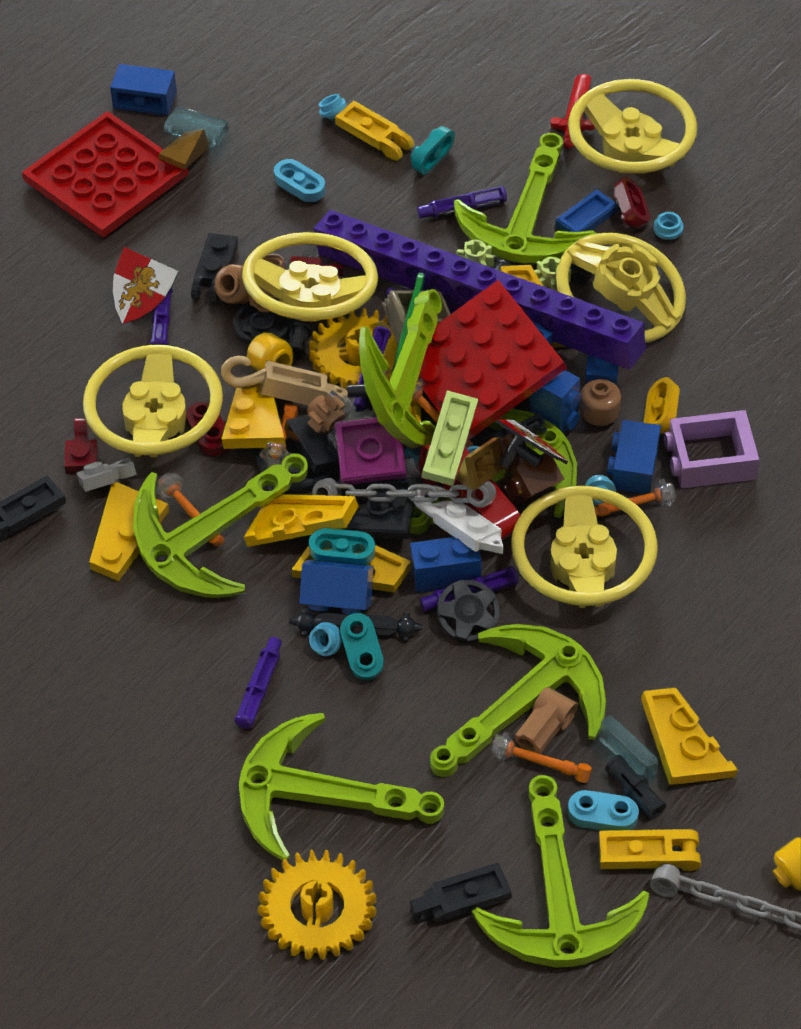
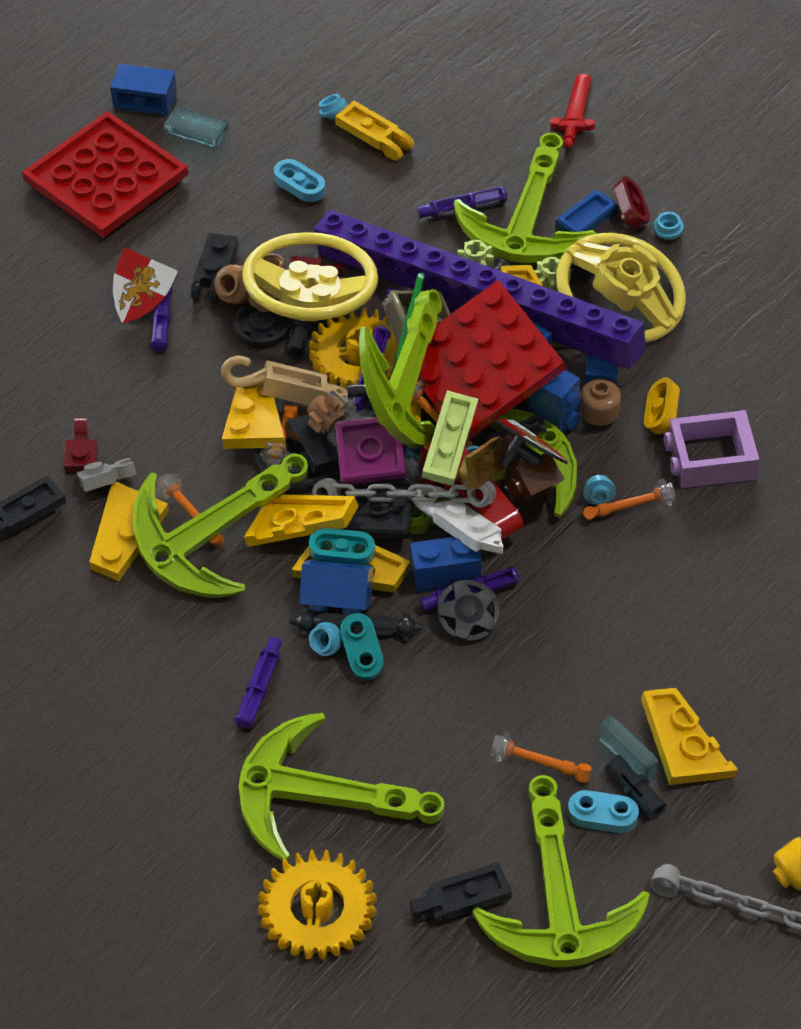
light yellow piece [83,345,223,457] -> none
pearl gold slope [158,129,210,169] -> none
dark red plate [186,402,229,456] -> none
yellow head [247,333,293,371] -> none
teal plate [410,126,455,175] -> none
lime piece [430,624,606,777] -> none
light yellow piece [511,486,658,608] -> none
medium nougat piece [515,687,578,754] -> none
light yellow piece [568,79,697,174] -> none
yellow plate [599,829,701,871] -> none
blue brick [607,420,661,494] -> none

